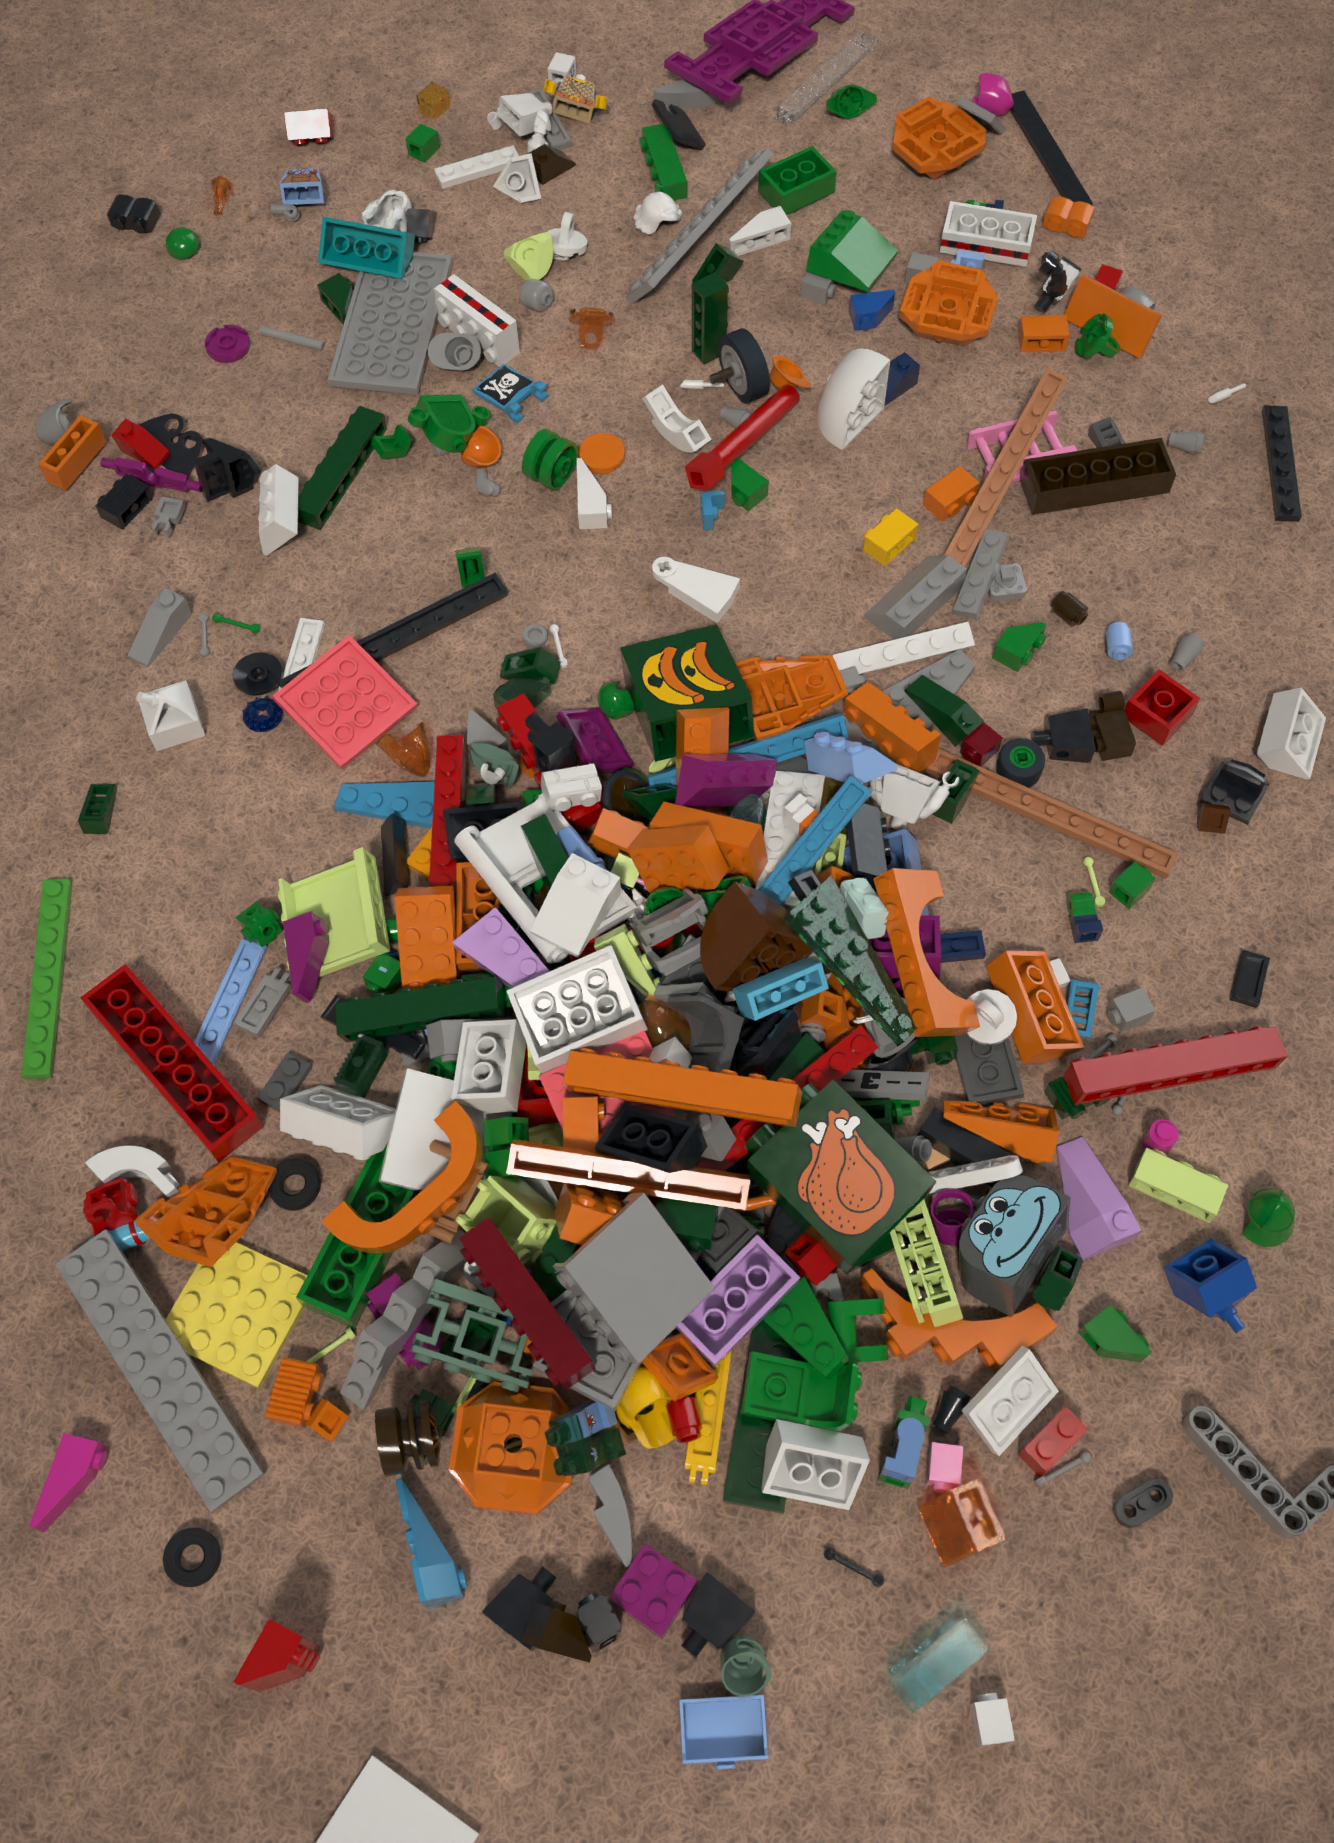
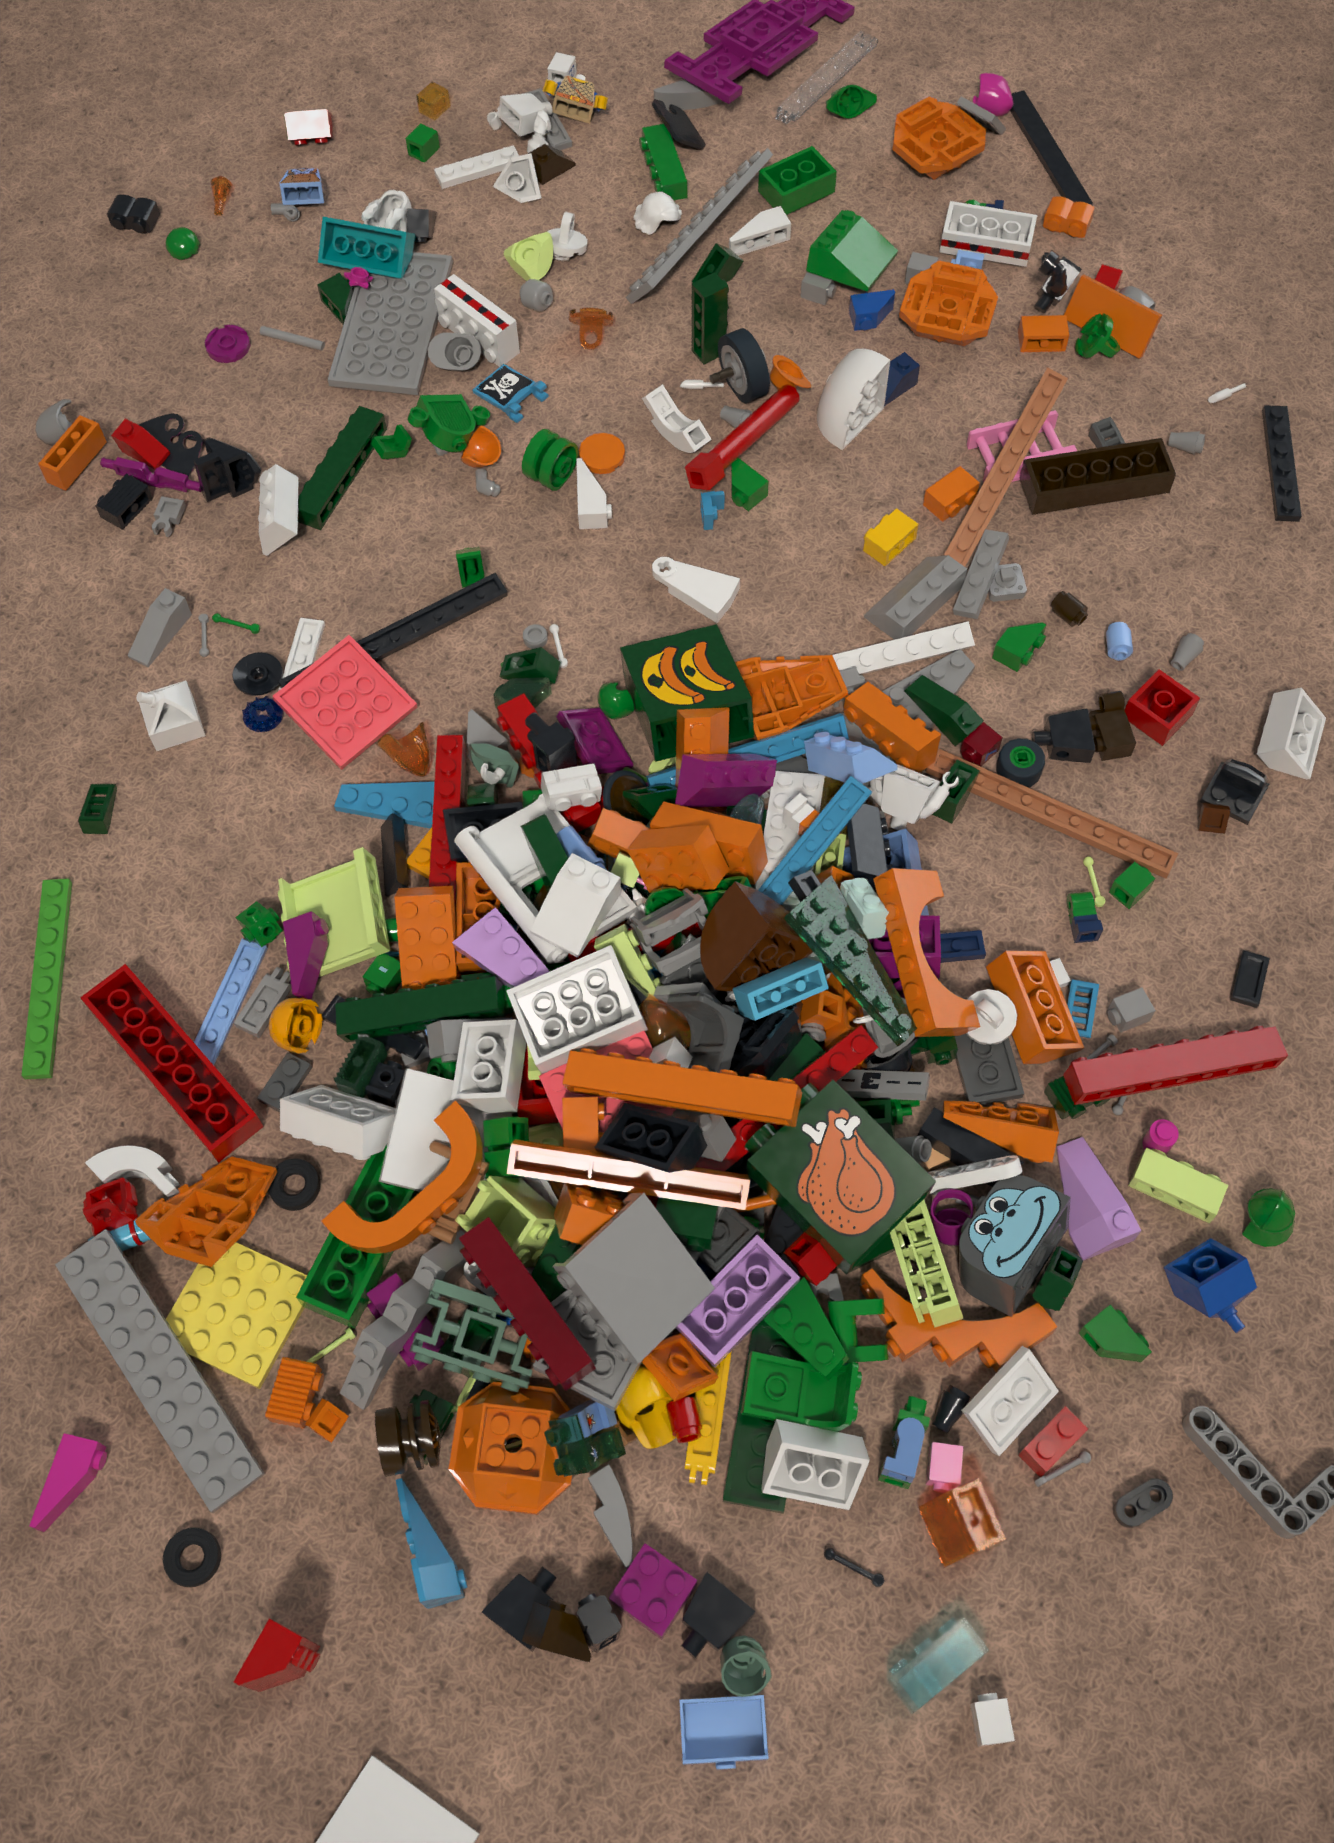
none -> light orange cylinder [269,998,323,1054]
none -> dark pink plate [344,267,373,289]
none -> black brick [365,1061,405,1108]

